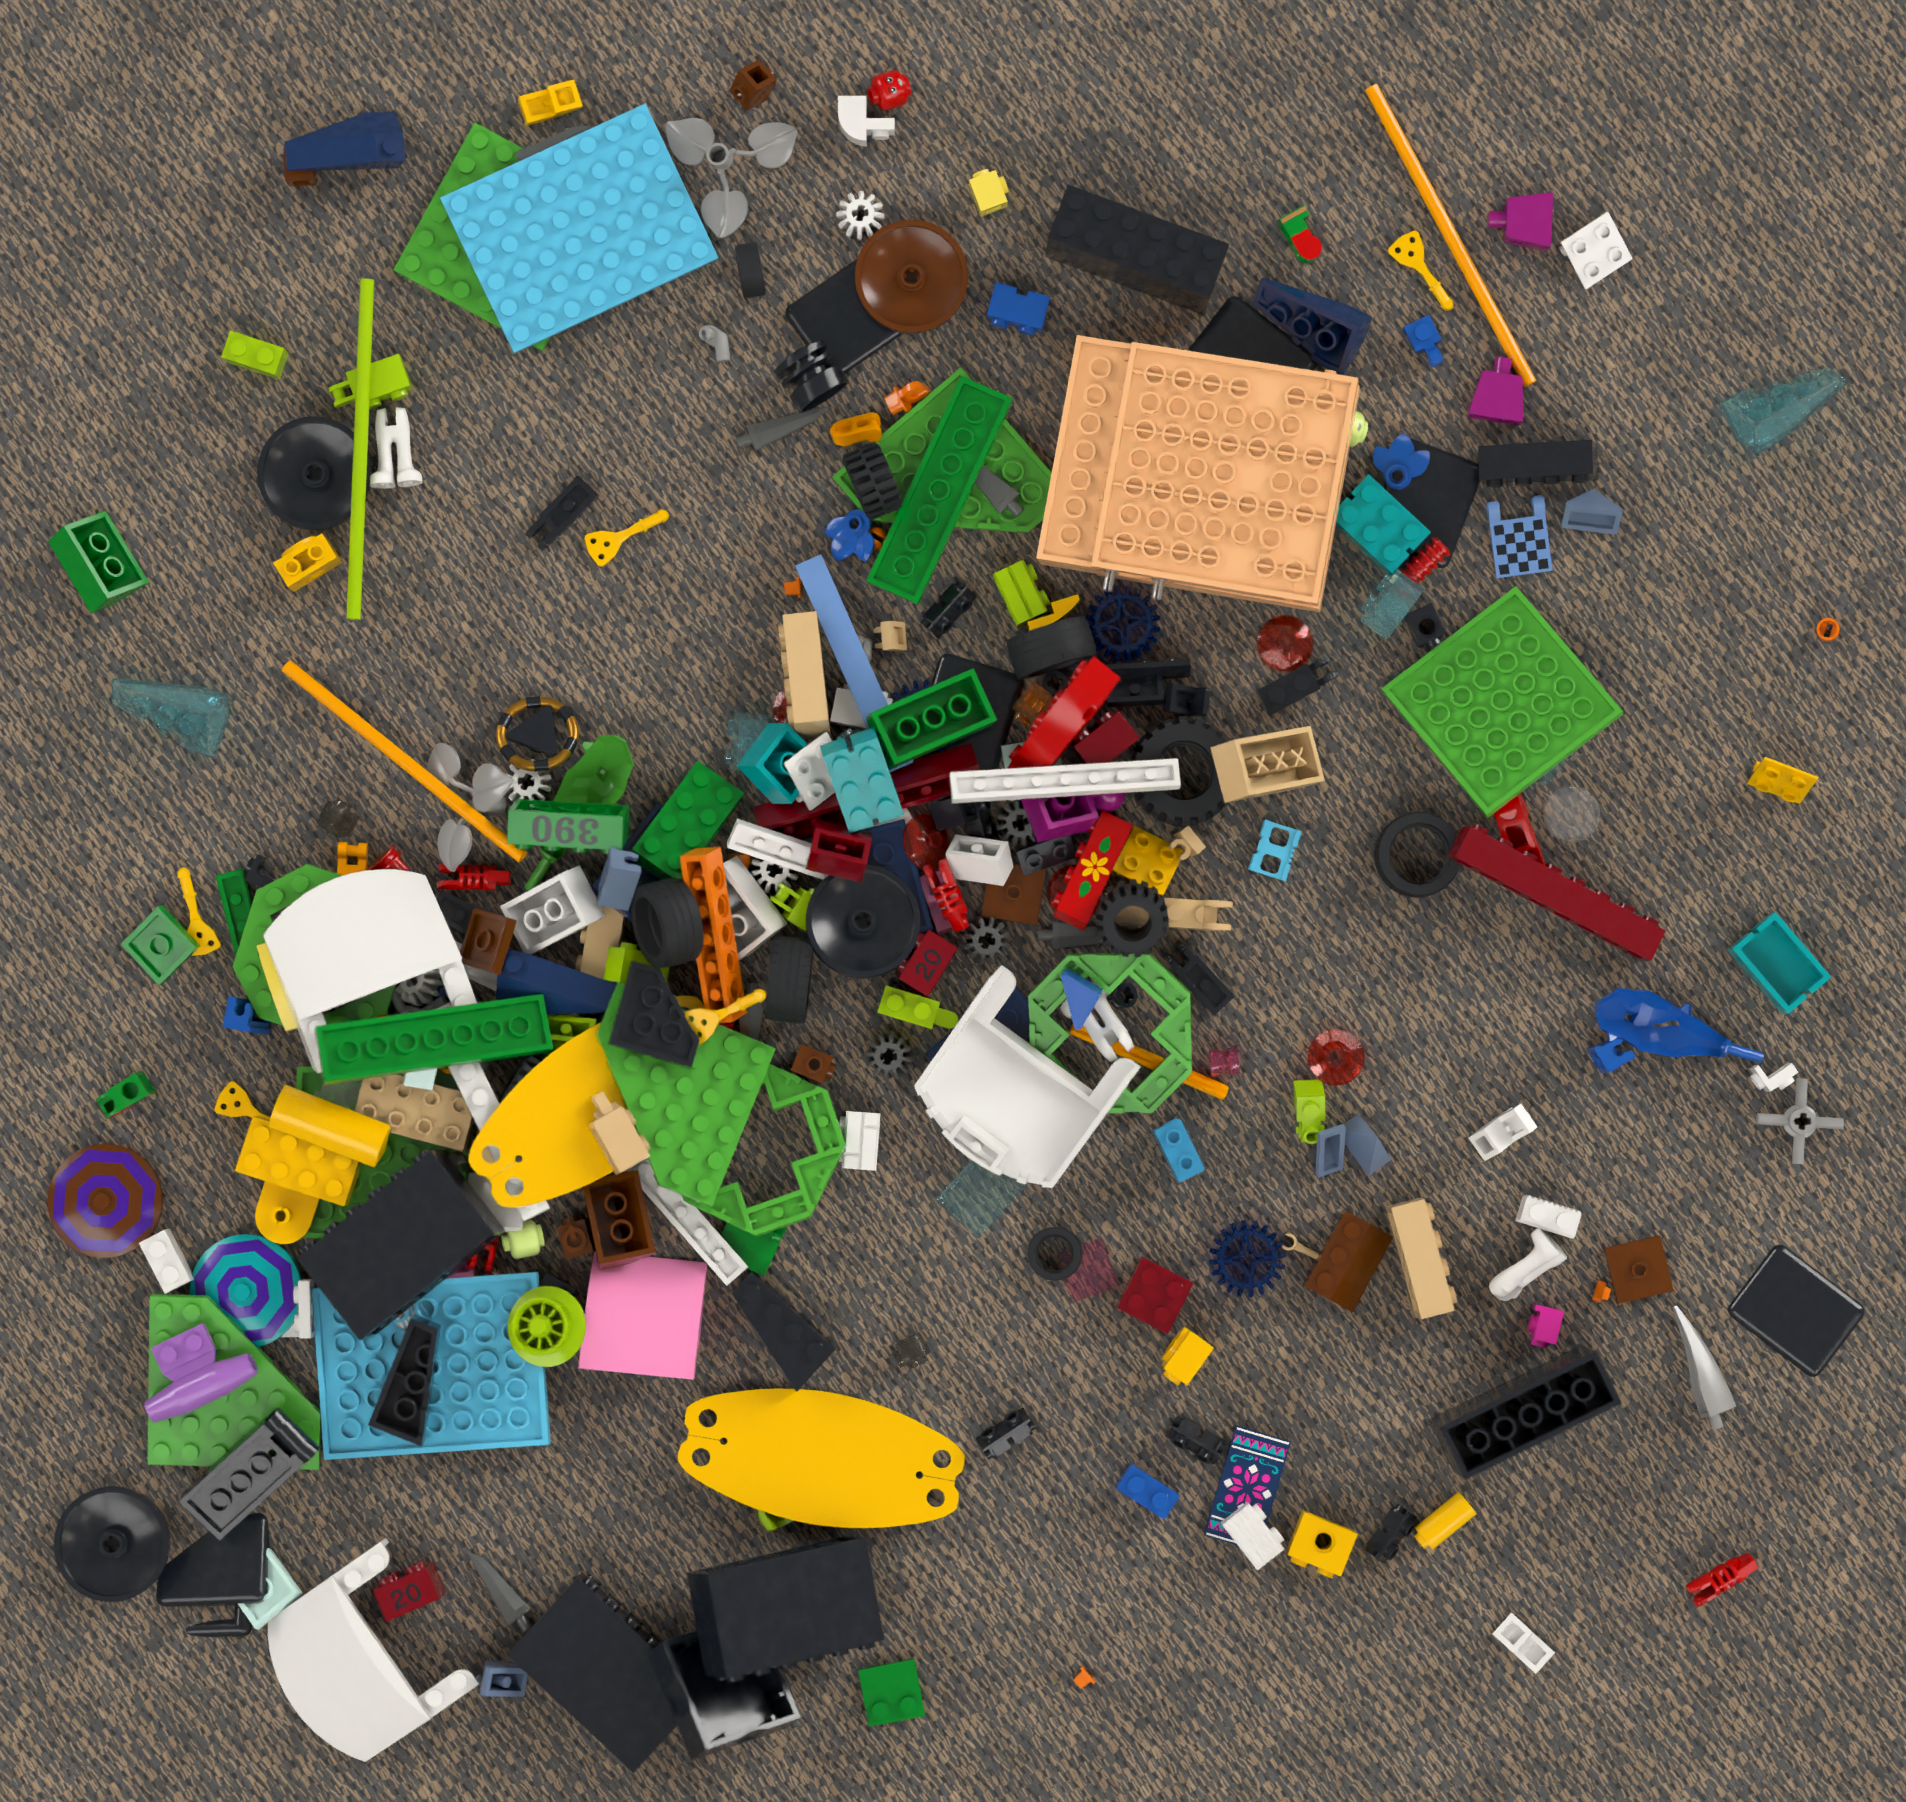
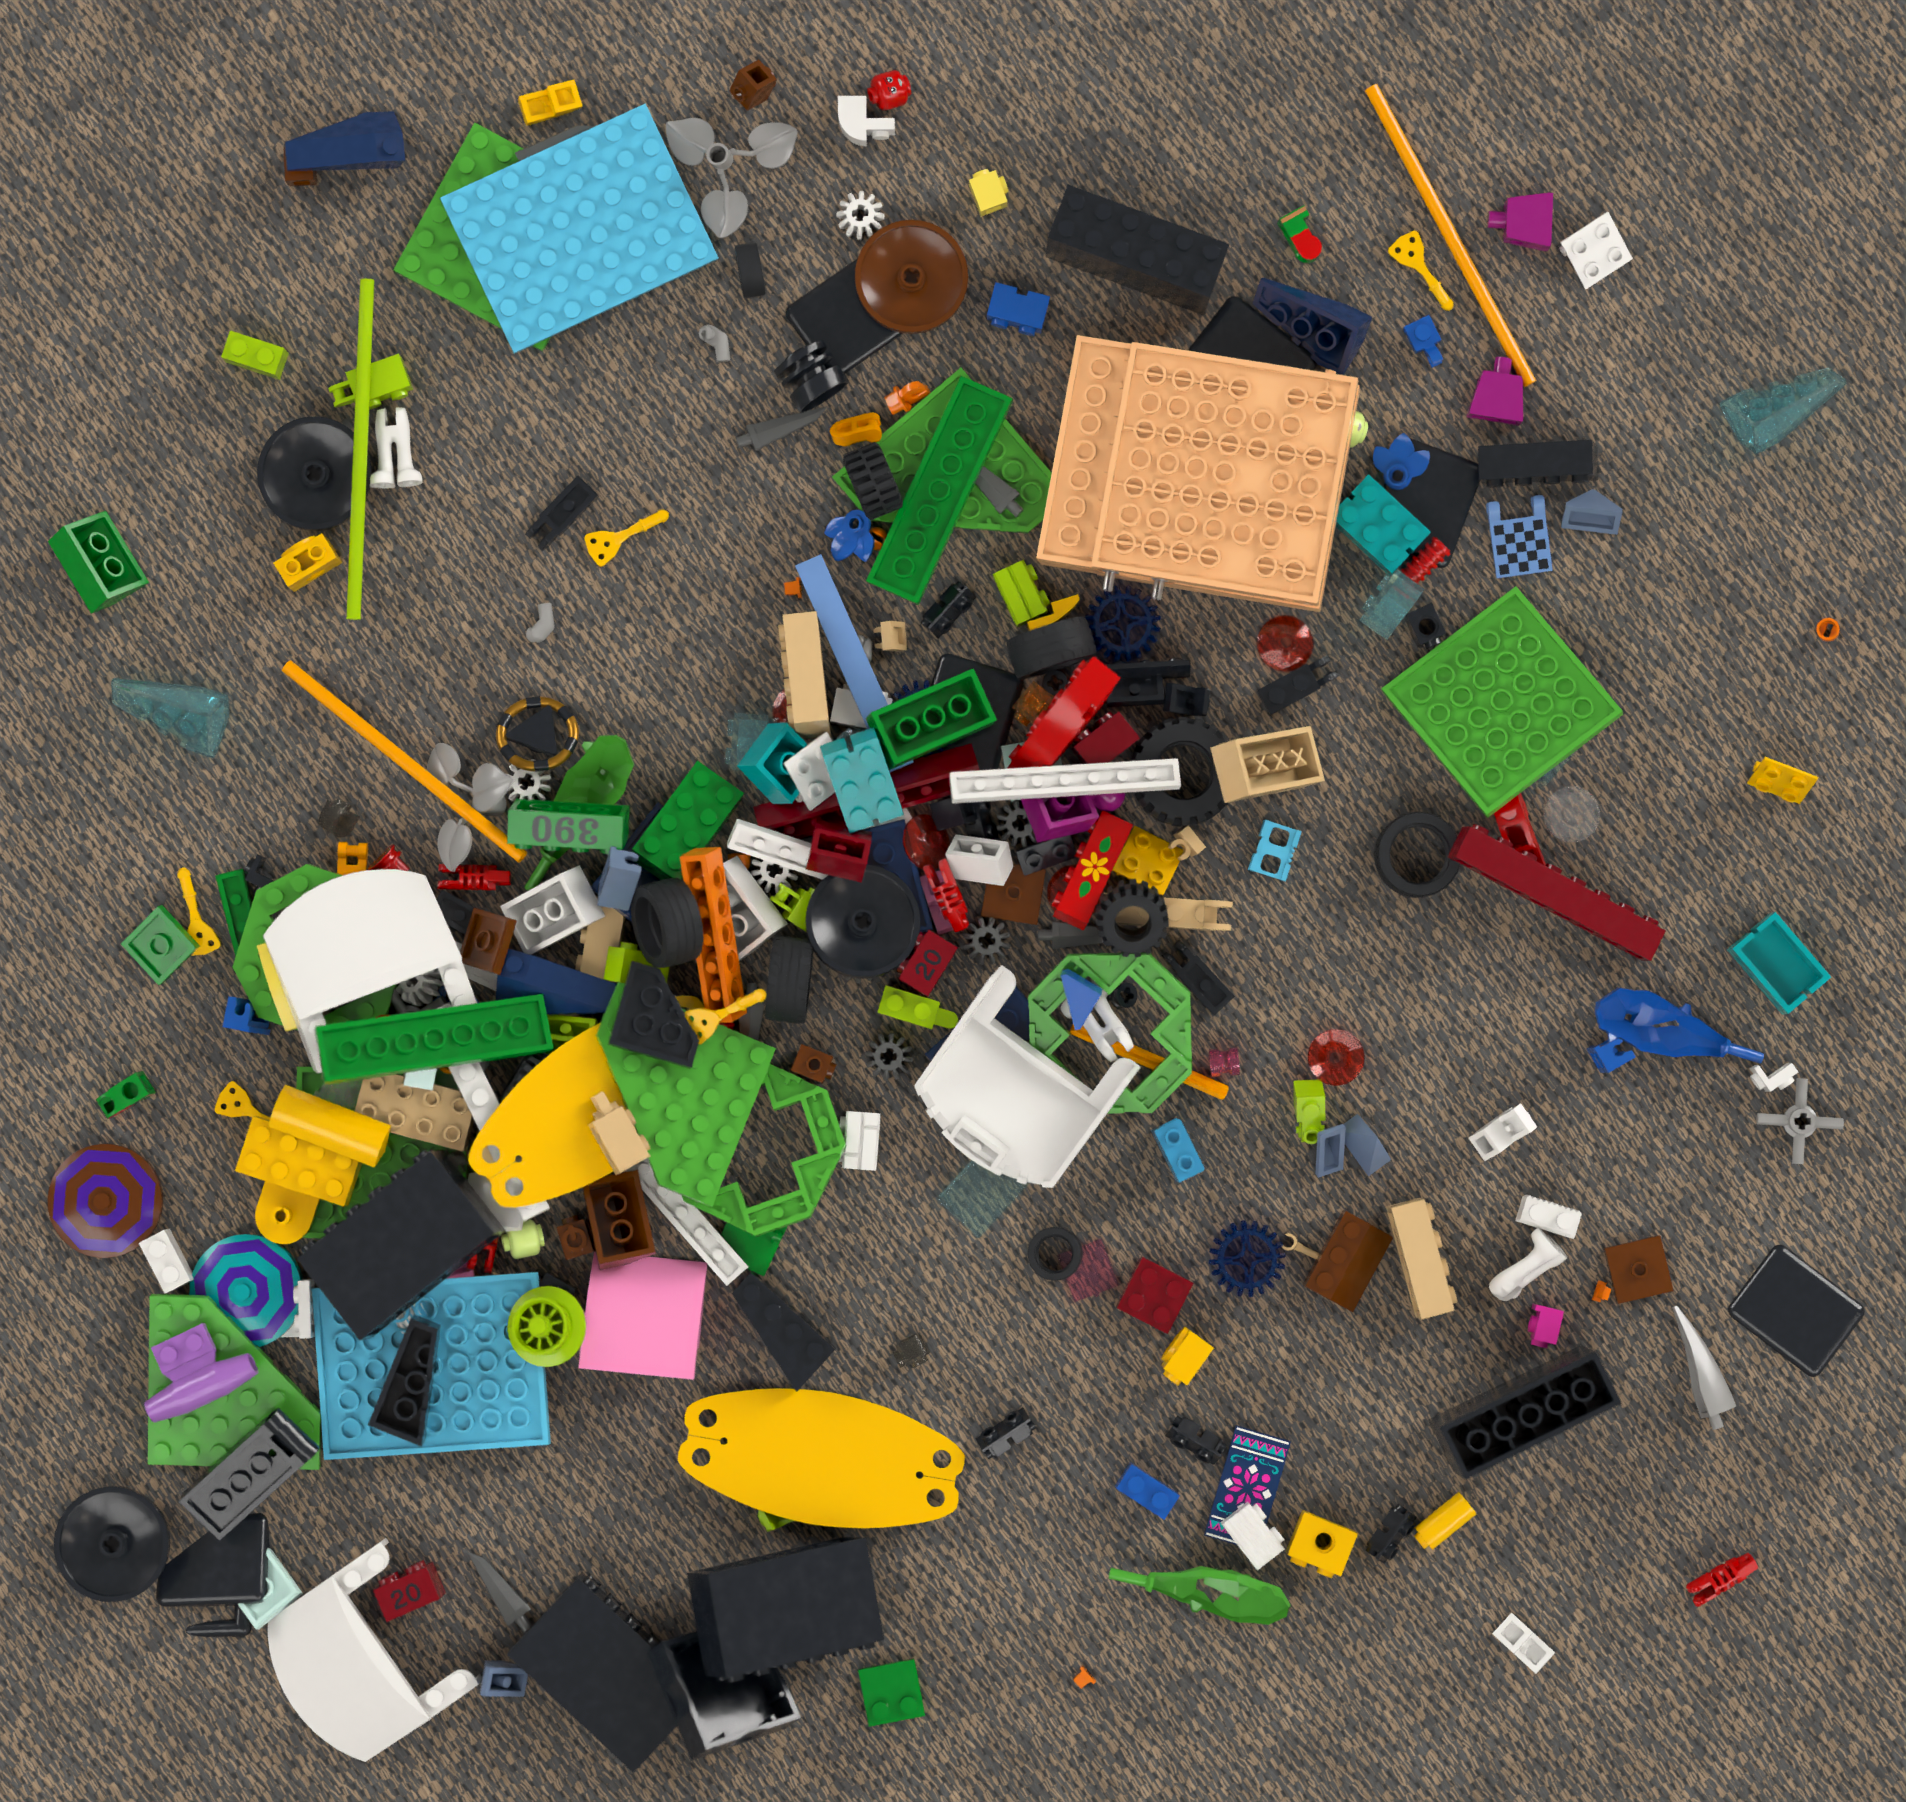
none -> light grey arm [526,603,554,643]
none -> bright green piece [1108,1566,1290,1625]

